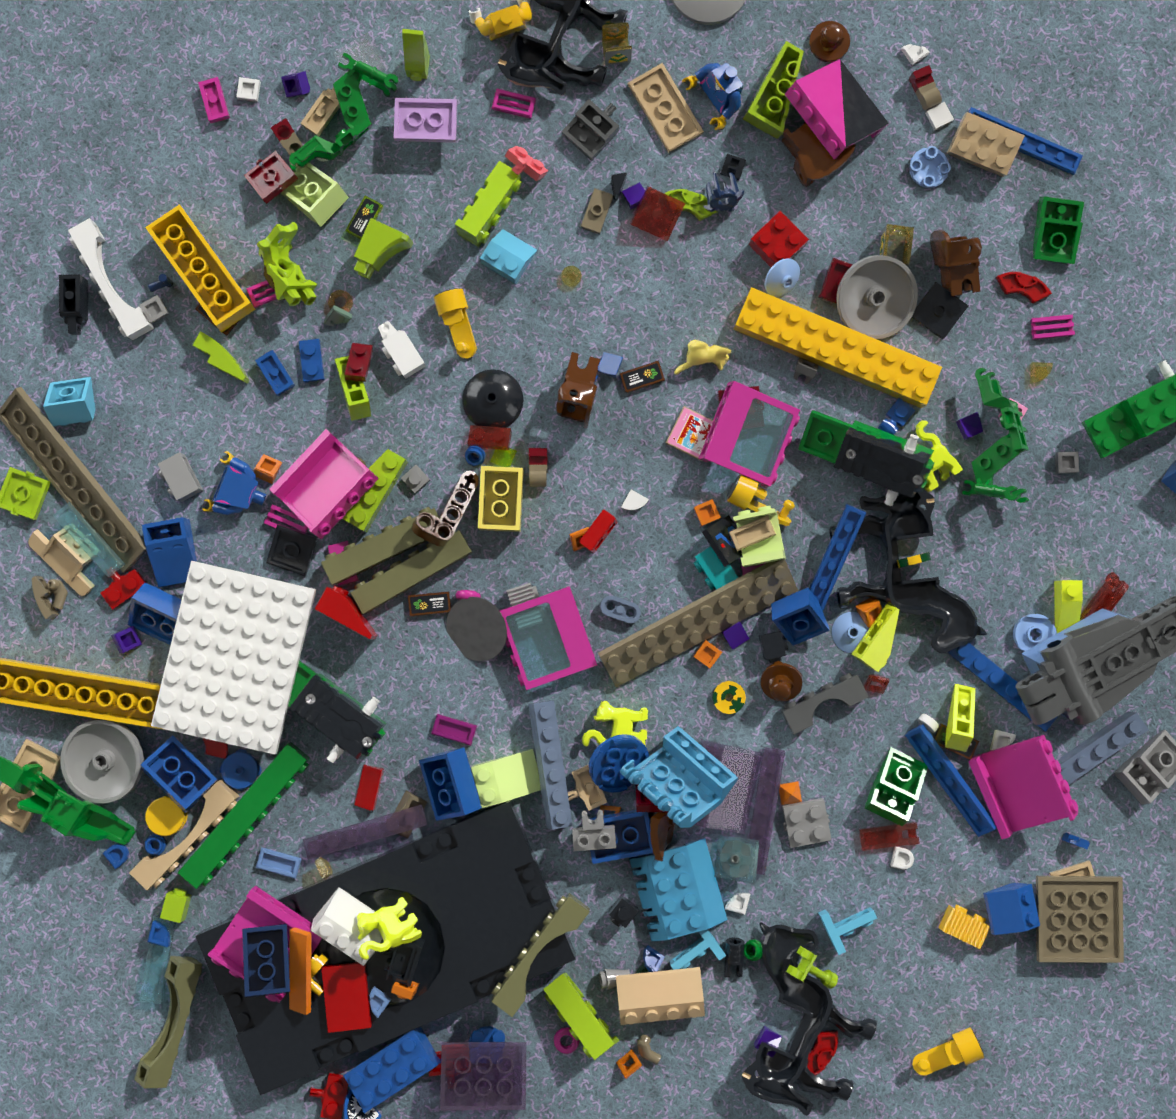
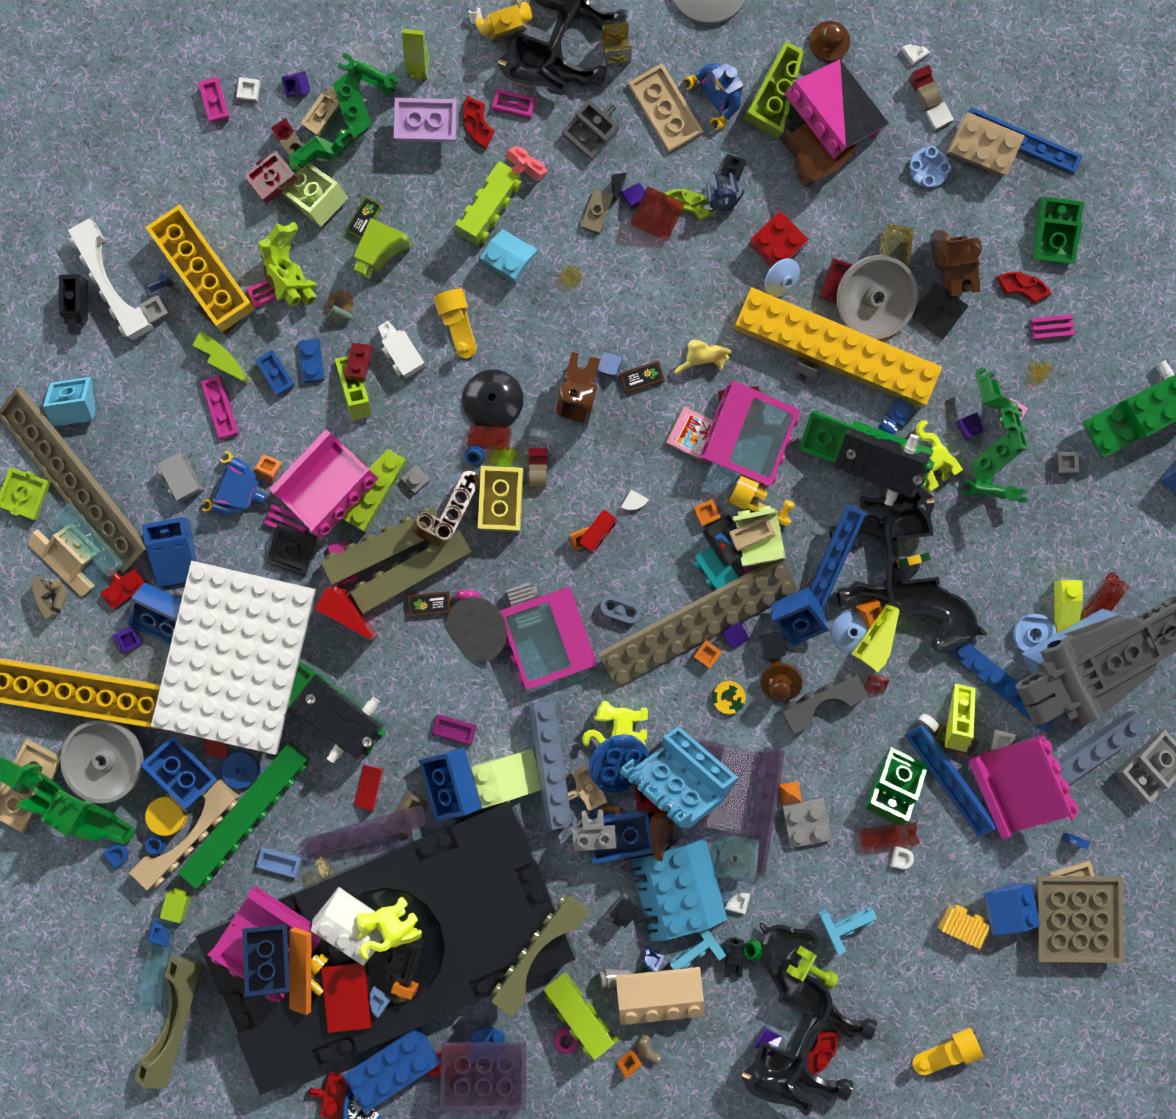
none -> dark pink tile [200,375,239,440]
none -> red tile [463,96,495,150]

